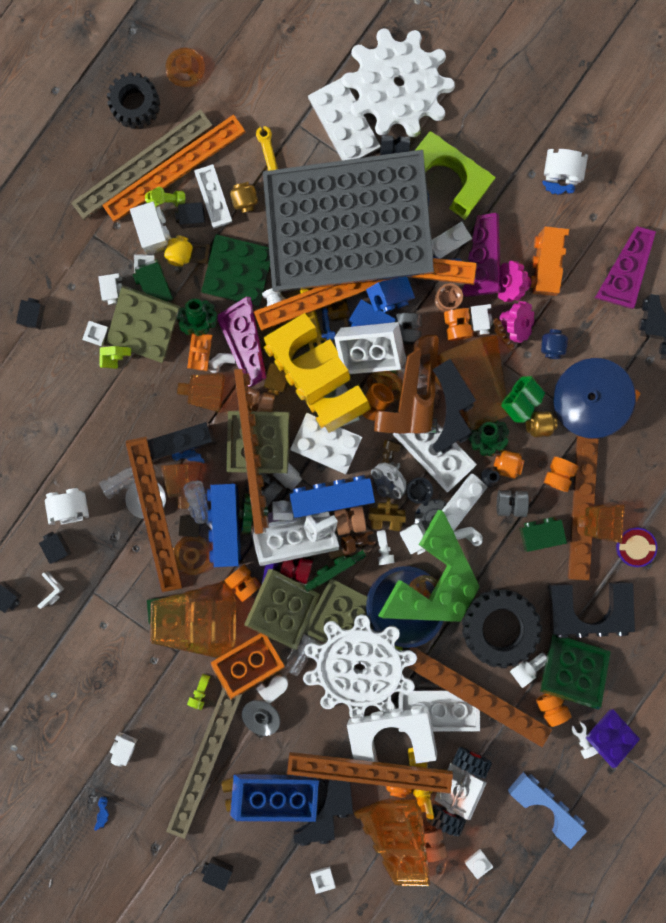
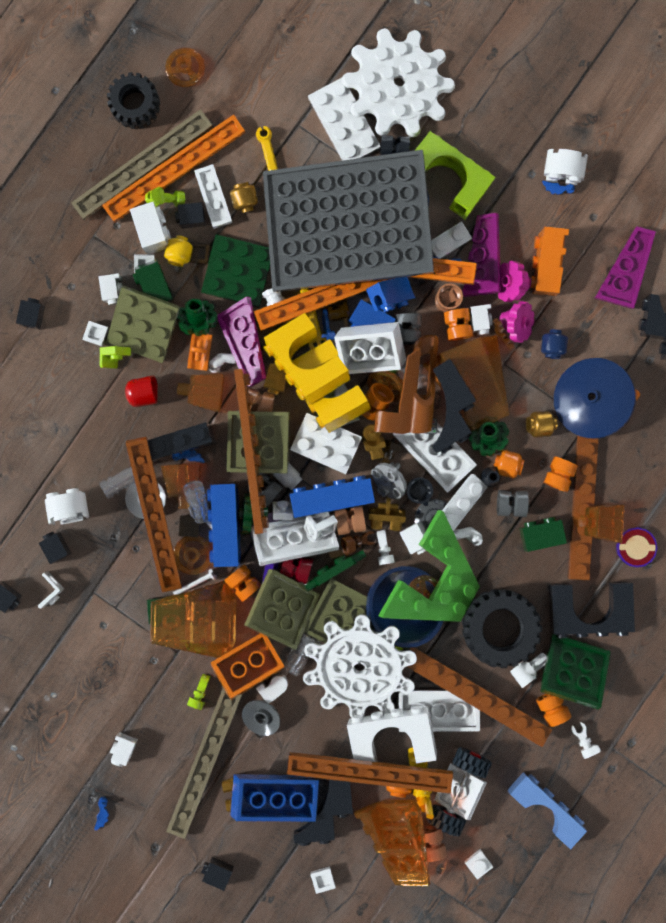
green brick [501,376,545,422] -> none
dark purple plate [585,709,640,768] -> none
none -> red helmet [125,375,158,407]
none -> white piece [173,569,217,596]
none -> pearl gold hips [362,424,386,460]

